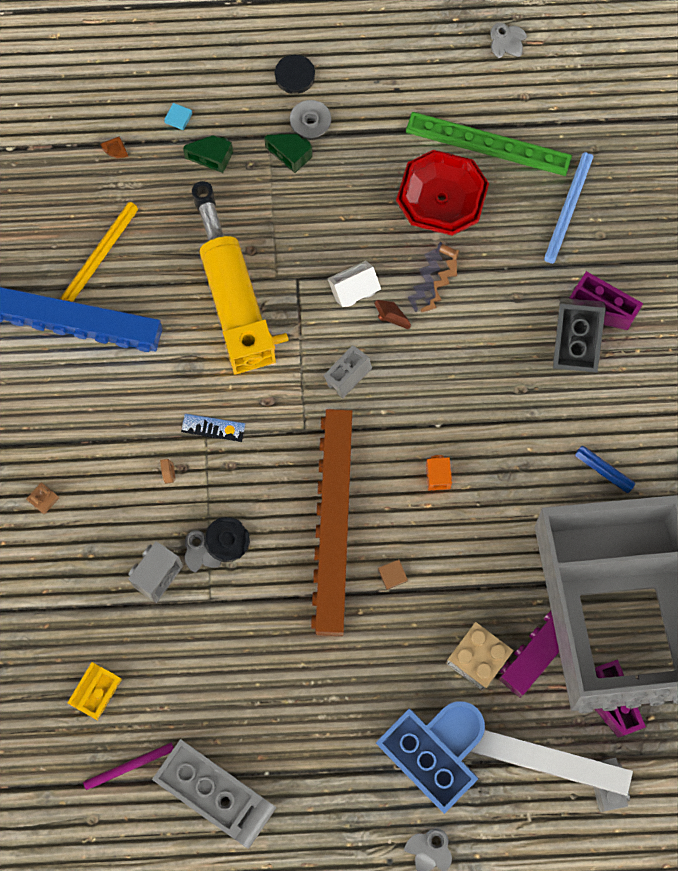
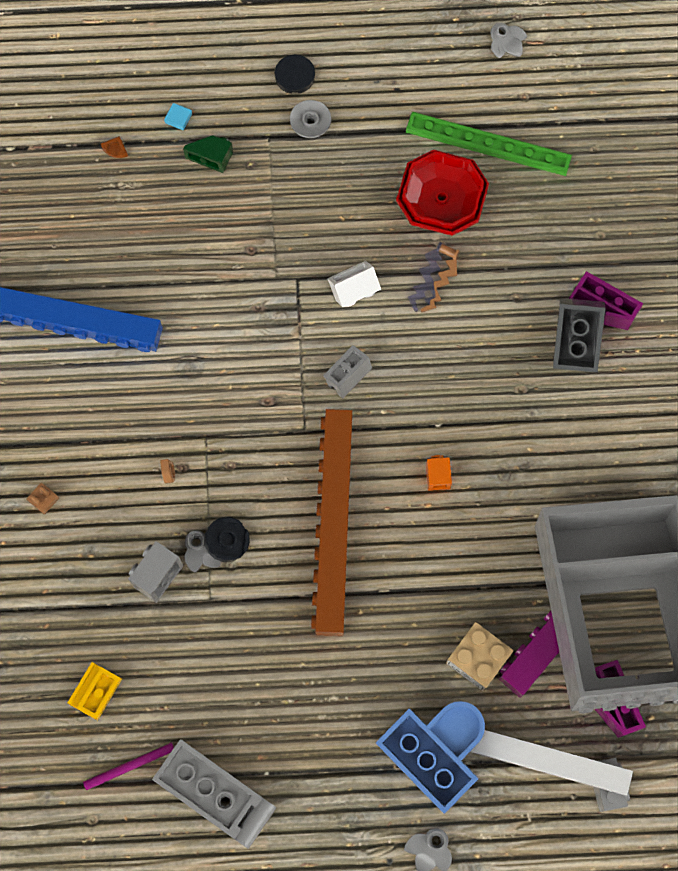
yellow axle [60,202,138,302] -> none
sticker [181,414,246,442] -> none
yellow piece [192,181,289,375] -> none
dark green slope [264,134,312,173] -> none
copper piece [374,300,411,330] -> none
medium nougat tile [378,560,408,590] -> none
light blue axle [544,152,593,264] -> none
blue axle [575,446,635,493] -> none

